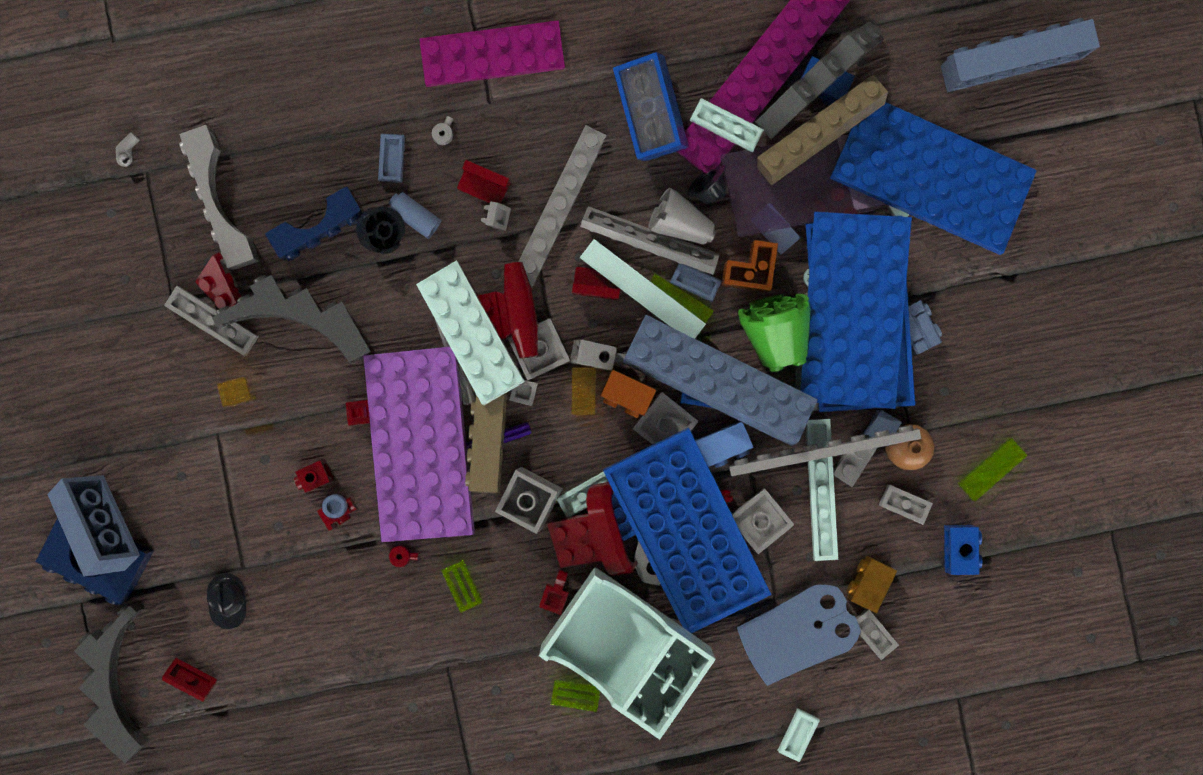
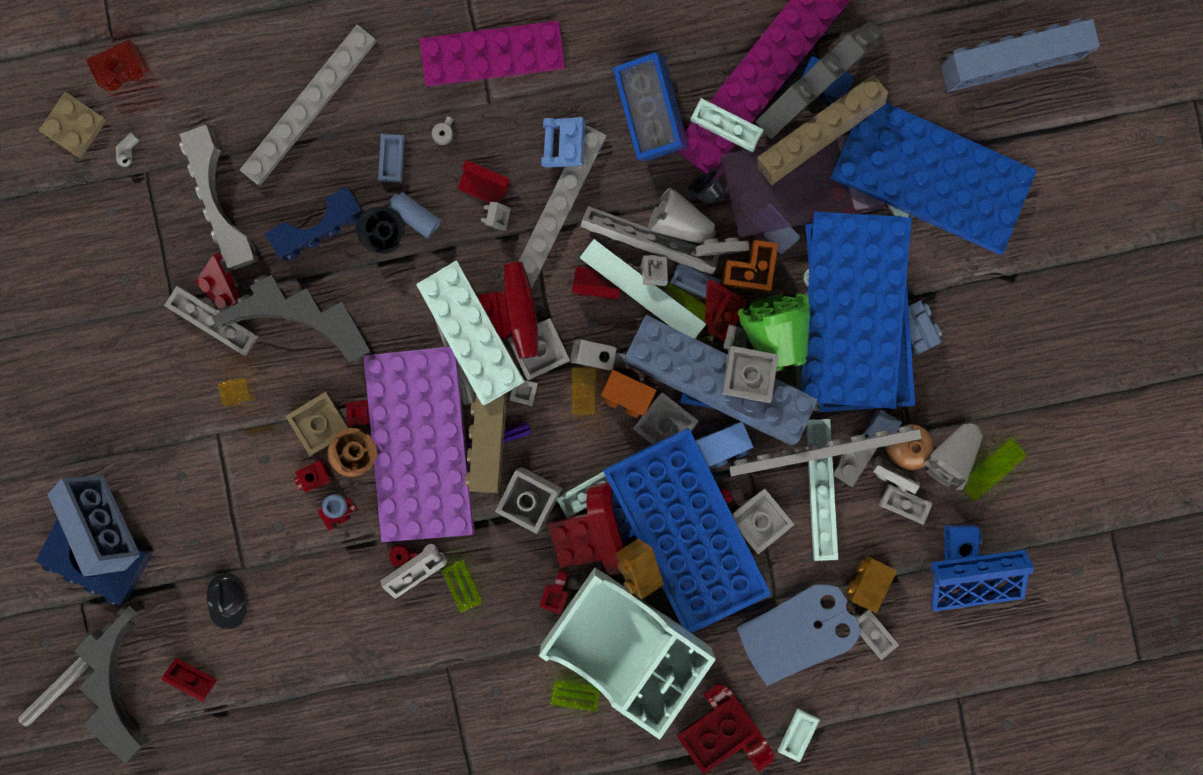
none -> light grey axle [18,657,89,727]
none -> dark tan plate [39,92,107,158]
none -> clear red brick [86,40,149,91]
none -> light grey plate [240,25,377,186]
none -> dark tan plate [286,392,349,456]
none -> medium nougat cylinder [327,428,377,477]
none -> light grey plate [380,544,447,599]
none -> medium blue plate [541,117,586,168]
none -> pearl gold brick [616,539,664,599]
none -> light grey bracket [640,255,668,286]
none -> dark red piece [676,683,774,775]
none -> light grey plate [696,238,749,256]
none -> dark red wing [704,280,748,342]
none -> light grey plate [722,346,778,403]
none -> light grey tile [723,325,748,349]
none -> light grey plate [873,456,920,494]
none -> light grey cone [923,423,983,490]
none -> blue fence [931,550,1034,611]

